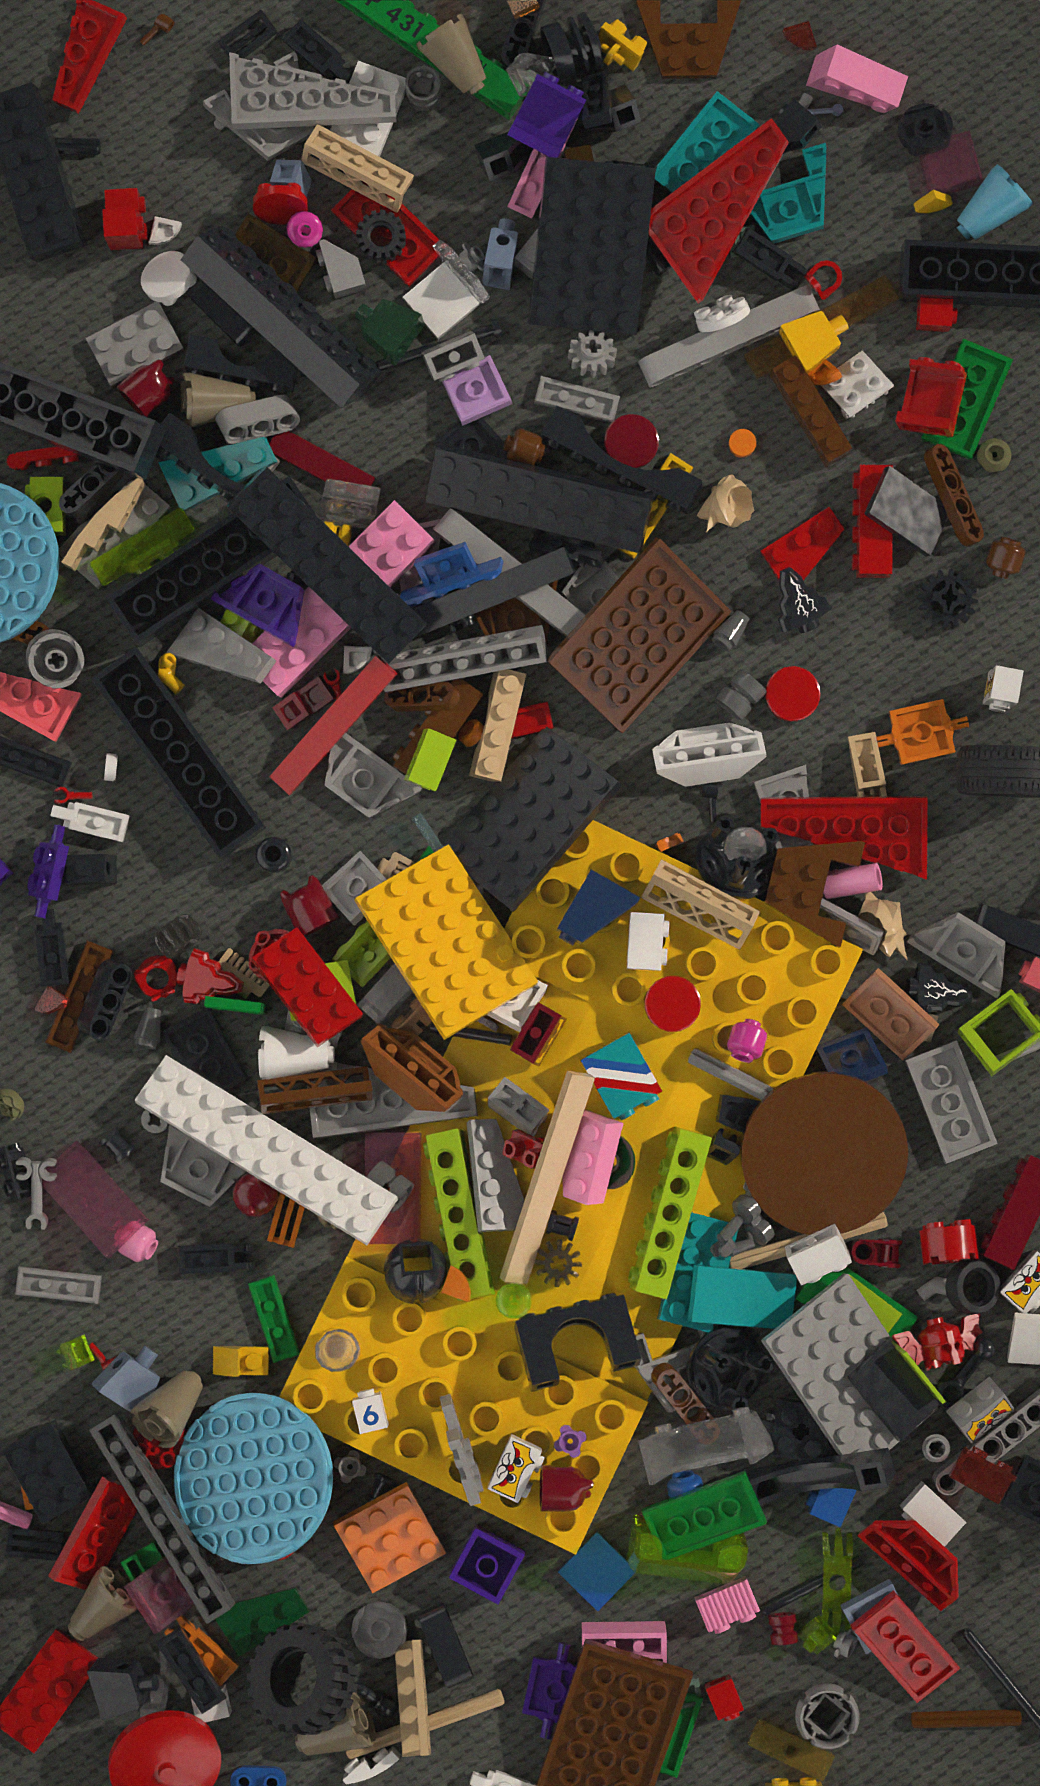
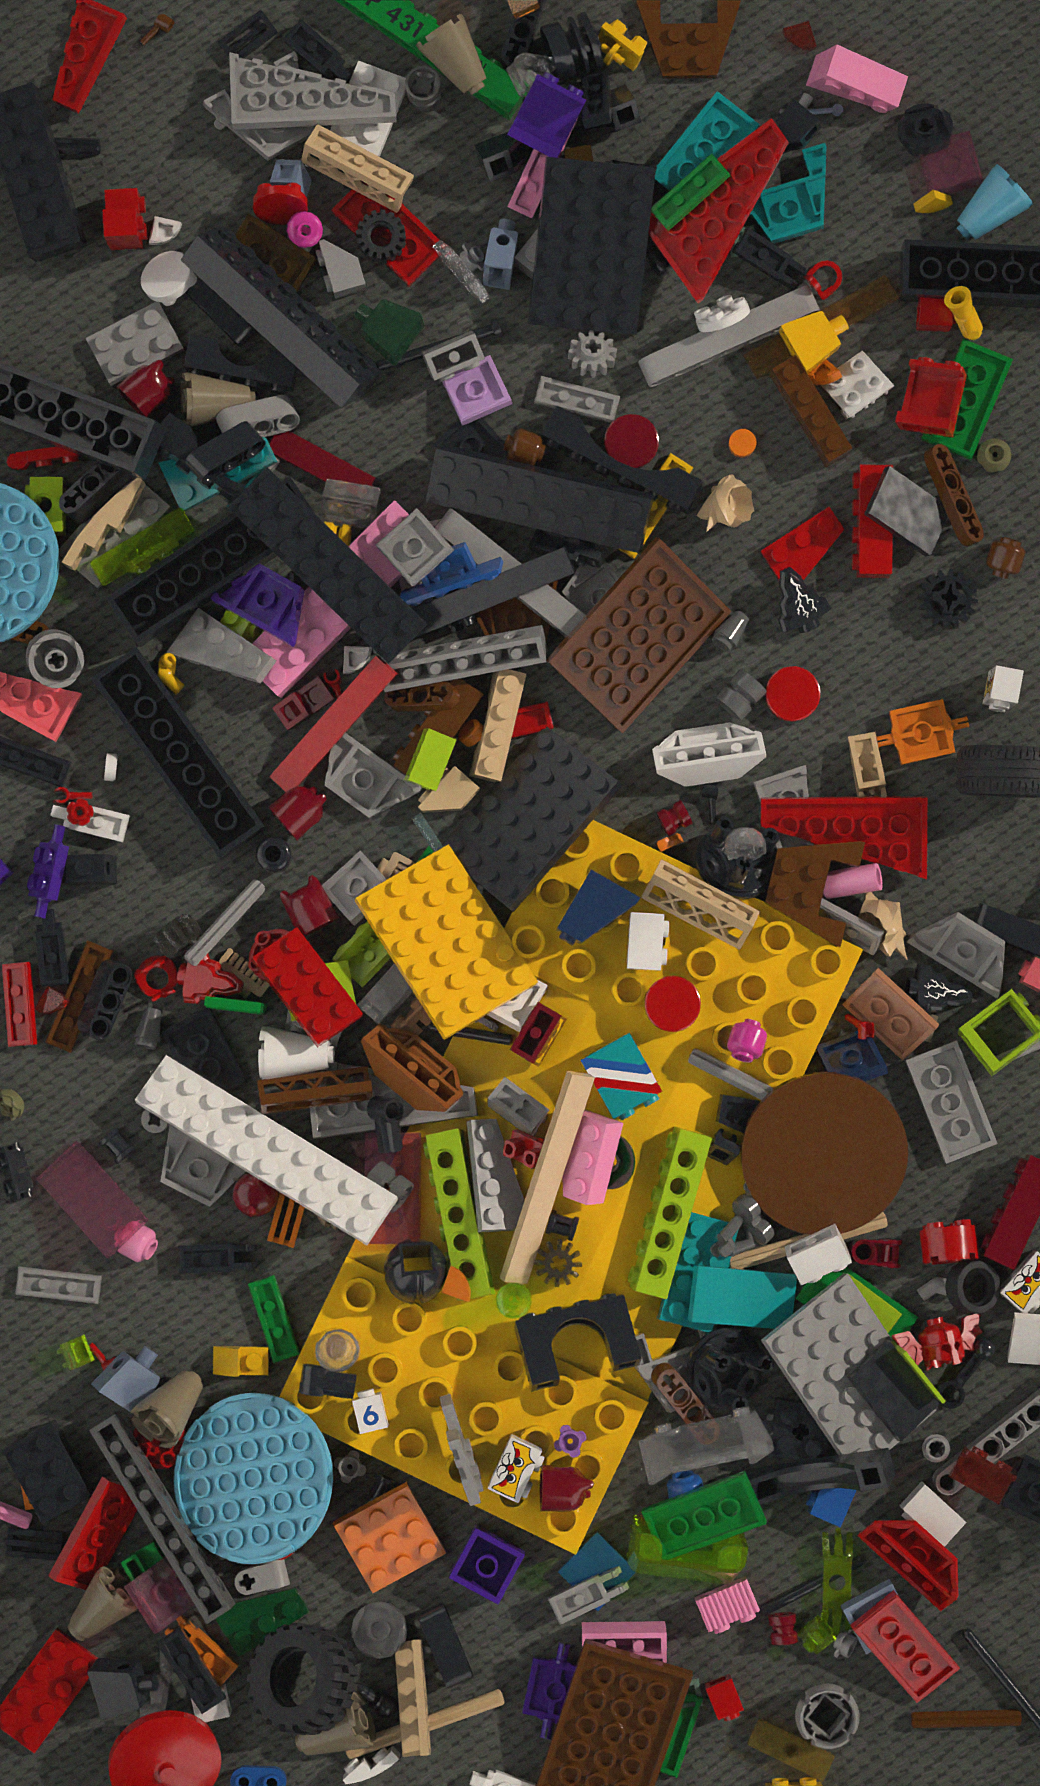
light grey bar [16,1157,57,1230] -> none
white tile [403,262,479,340] -> none
light grey brick [946,1377,1015,1445] -> none
none -> red tile [2,962,37,1047]
none -> red plate [66,799,94,826]
none -> black beam [185,421,266,485]
none -> light grey axle [185,879,265,966]
none -> light grey piece [235,1559,290,1595]
none -> dark red piece [268,786,326,841]
none -> black piece [298,1364,357,1399]
none -> black piece [367,1096,404,1154]
none -> light grey tile [376,508,454,587]
none -> tan slope [418,766,480,813]
none -> light grey hinge [548,1566,629,1625]
none -> green tile [651,153,731,231]
none -> dark red wheel [656,800,693,837]
none -> red hand [845,1014,874,1039]
none -> yellow piece [944,286,983,340]

